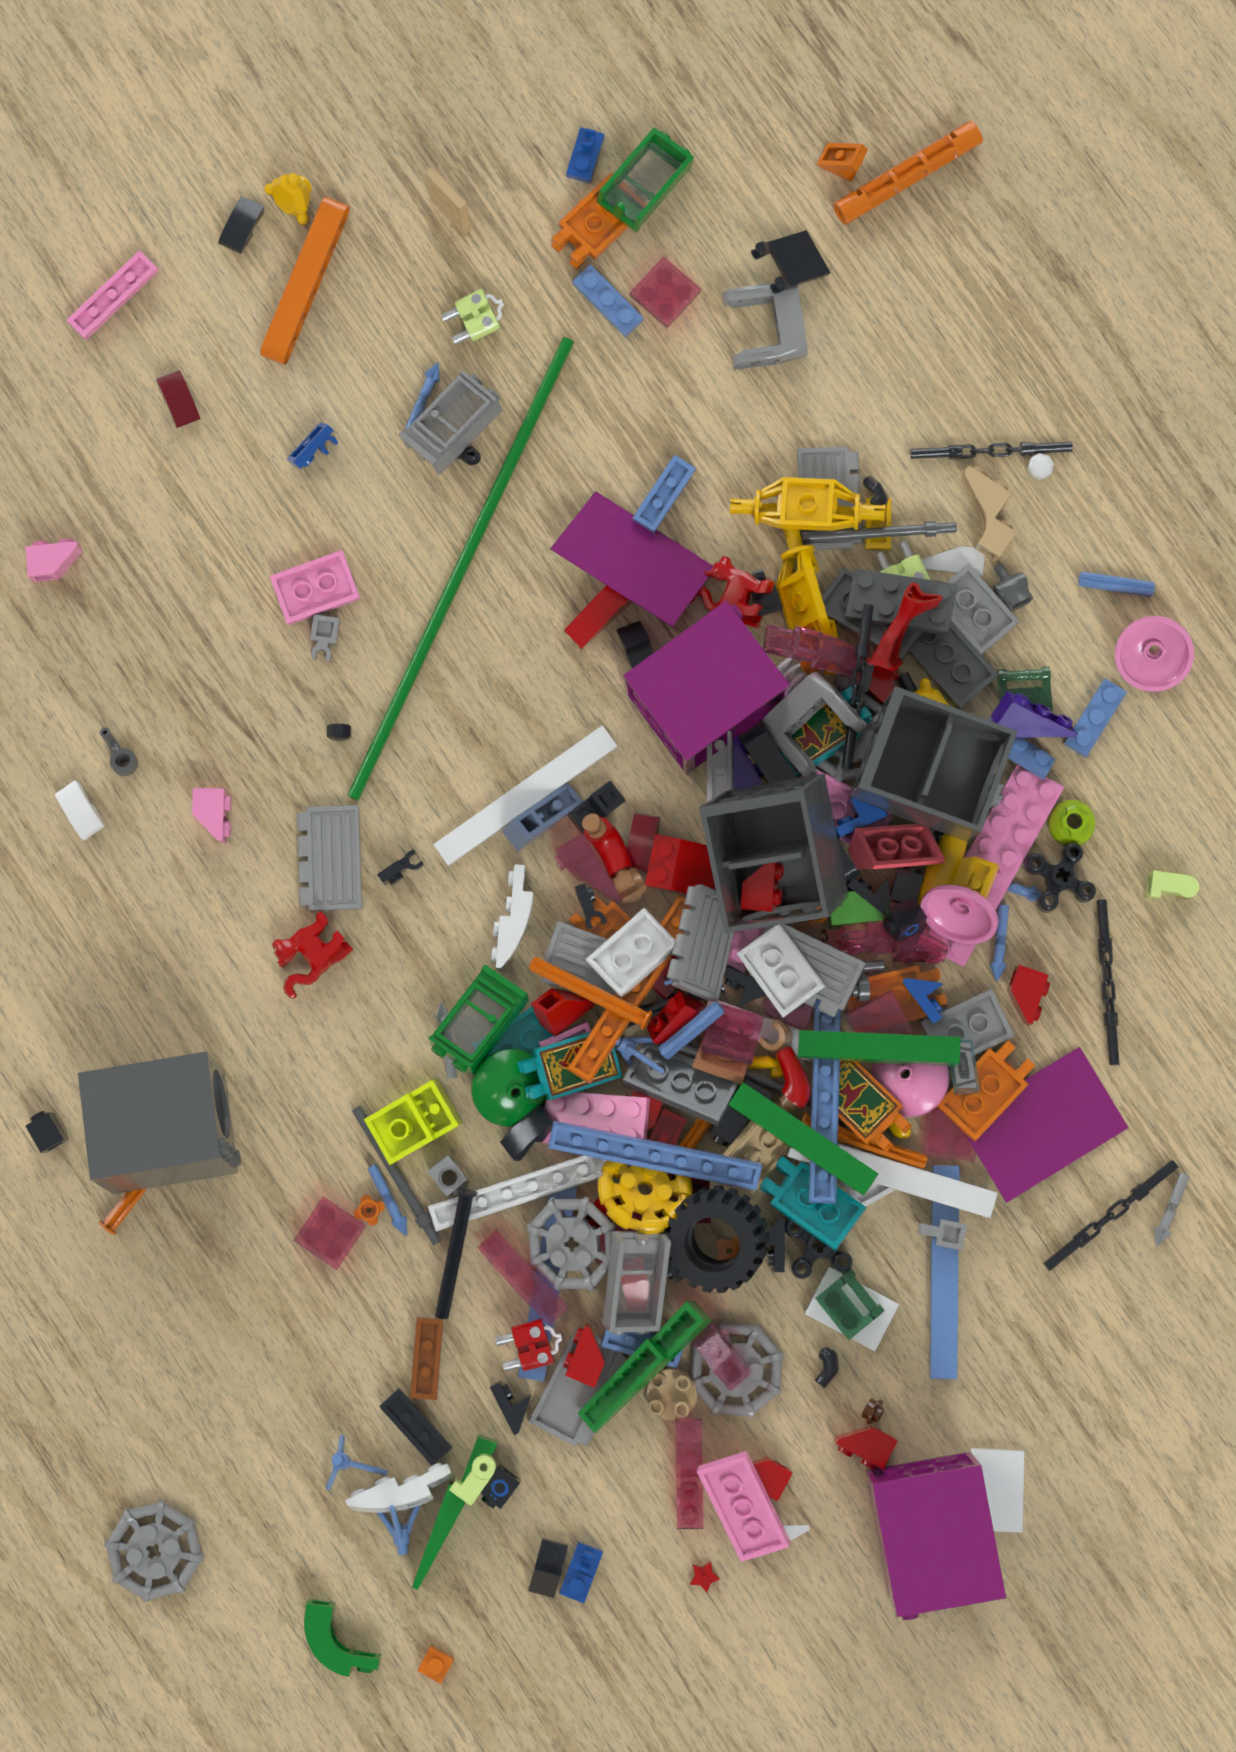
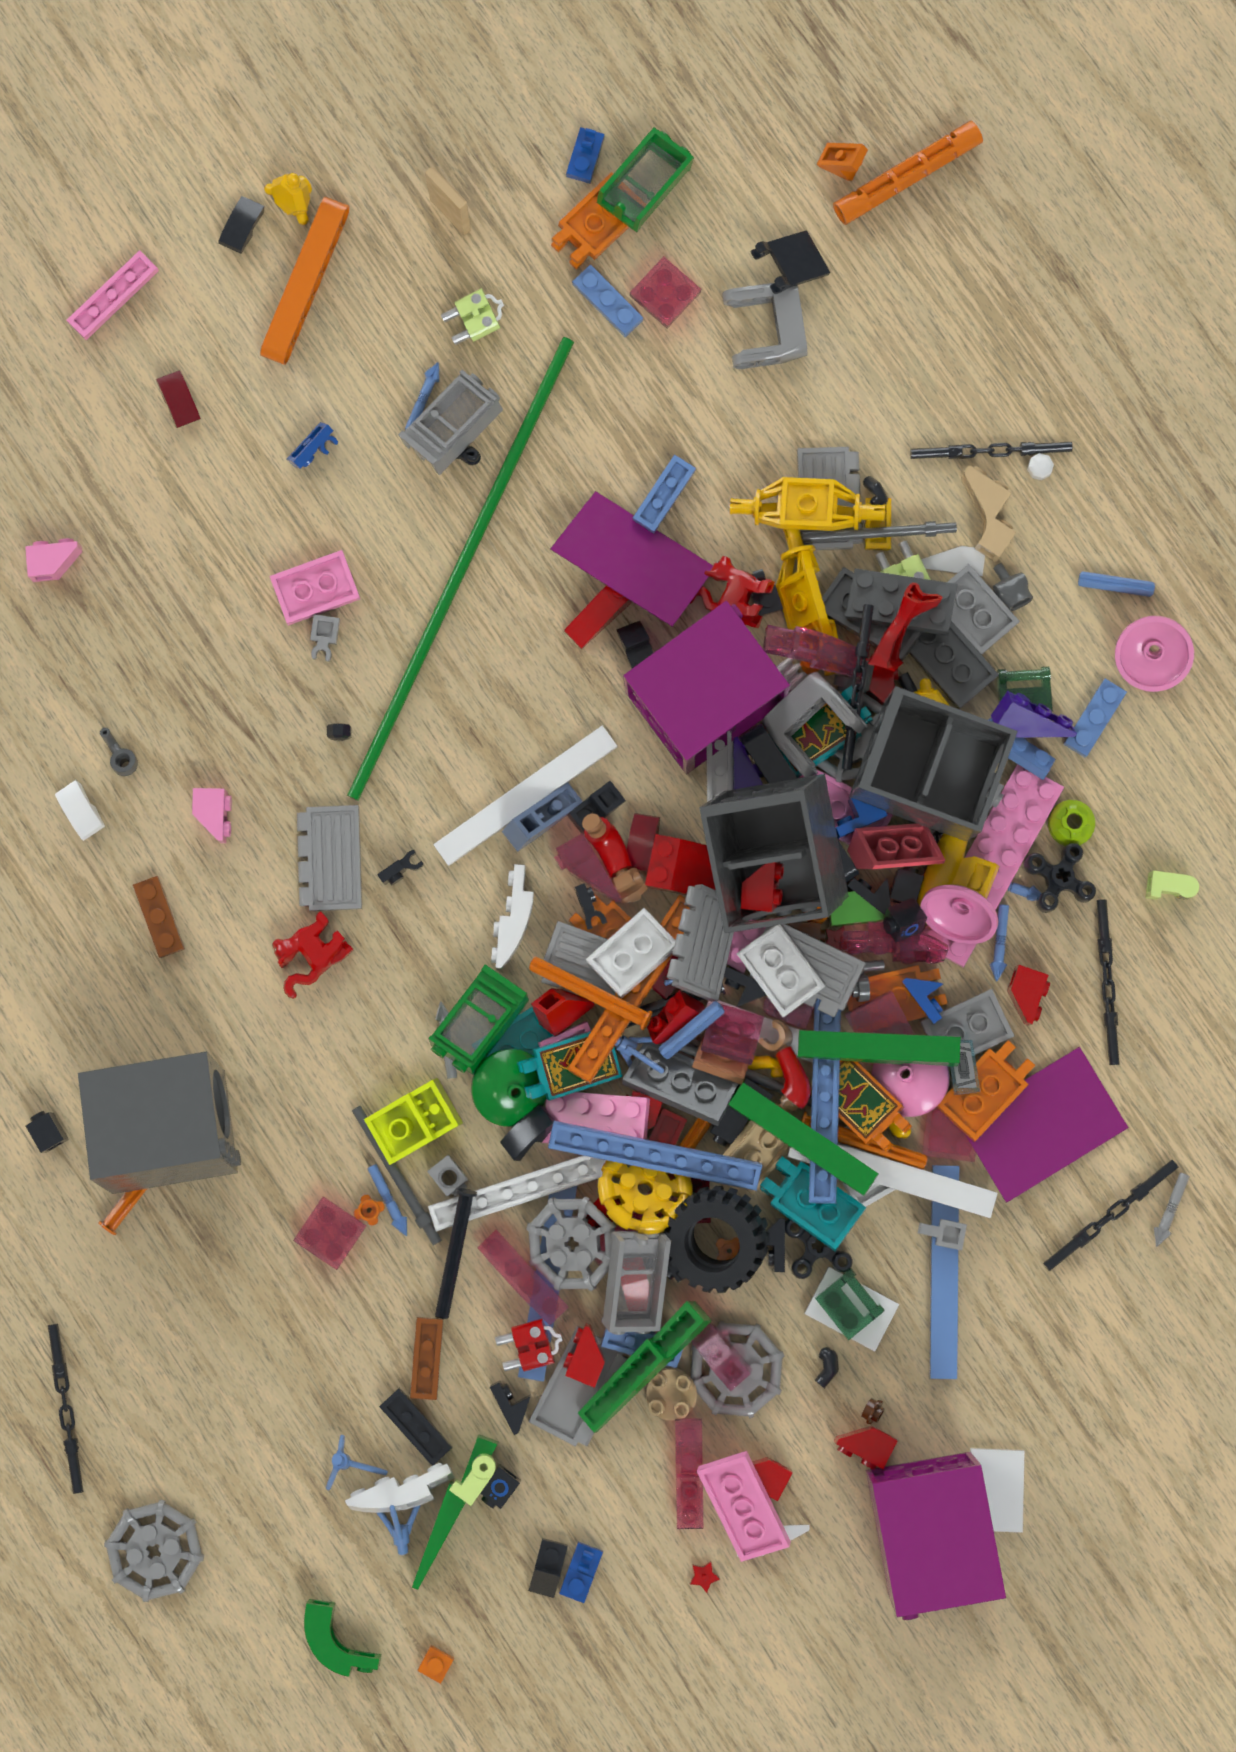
none -> black piece [47,1323,84,1494]
none -> dark orange plate [133,876,185,958]

